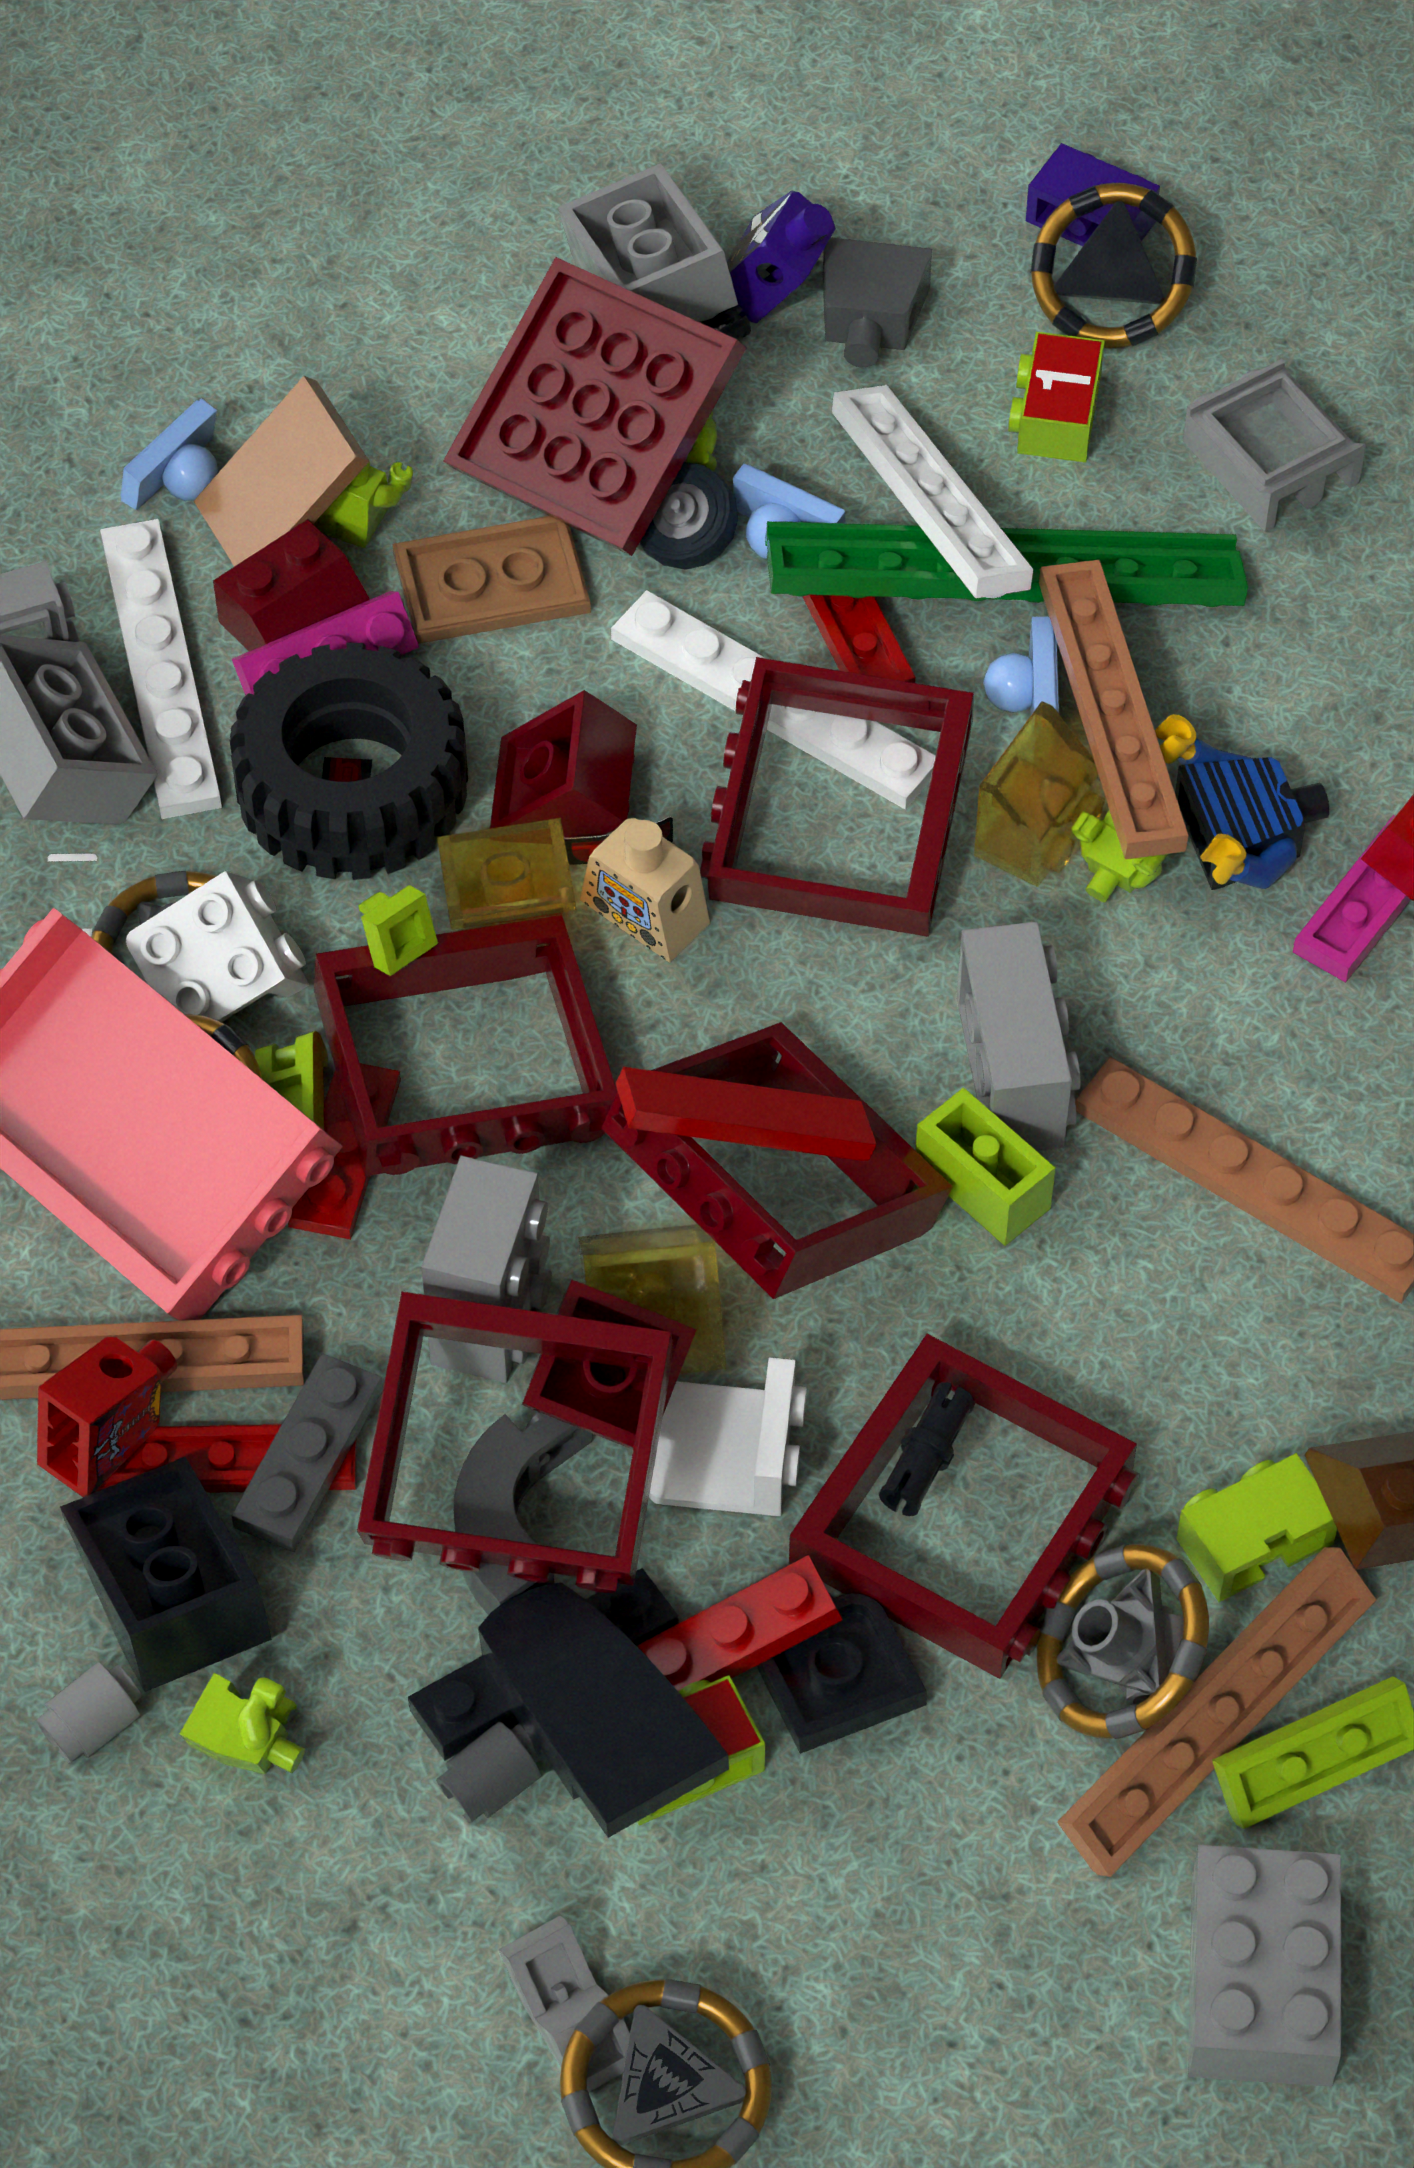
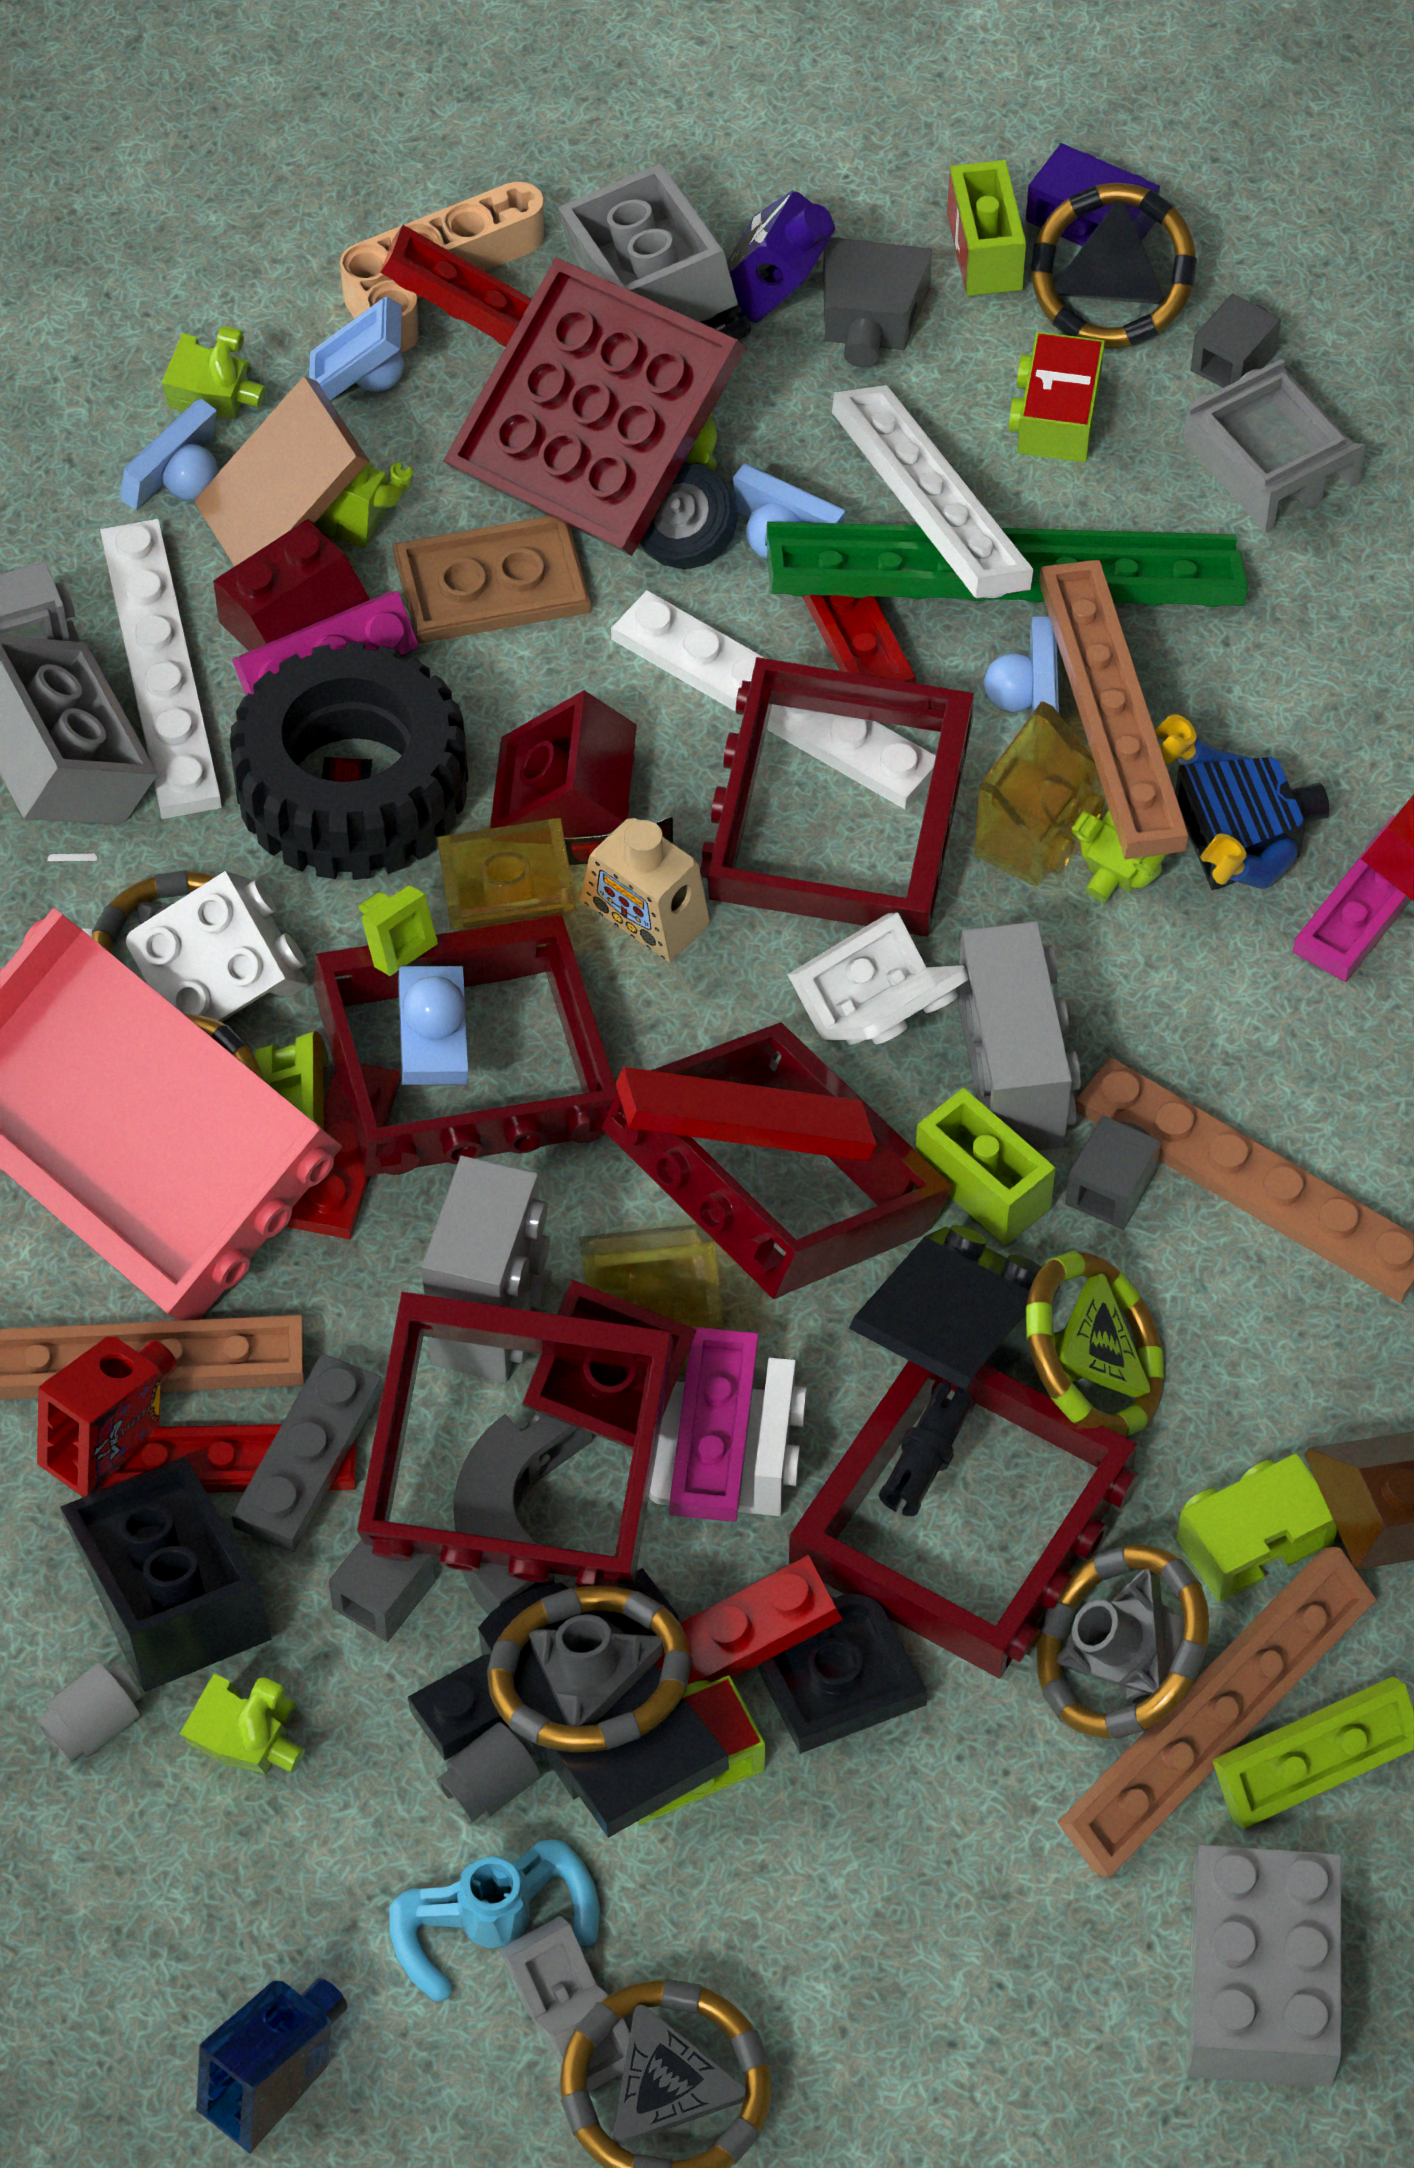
none -> lime piece [162,326,266,418]
none -> clear blue torso [196,1978,347,2154]
none -> light blue tile [309,296,405,401]
none -> dark grey brick [329,1539,435,1643]
none -> light nougat beam [340,182,545,352]
none -> red plate [380,225,532,347]
none -> medium azure piece [389,1839,600,2002]
none -> light blue tile [398,966,468,1085]
none -> dark grey piece [487,1585,692,1752]
none -> dark pink plate [669,1327,758,1522]
none -> white bracket [787,912,970,1045]
none -> black slope [849,1225,1060,1391]
none -> lime brick [947,160,1026,296]
none -> piece [1025,1251,1165,1438]
none -> dark grey brick [1065,1115,1161,1230]
none -> dark grey brick [1190,293,1281,388]

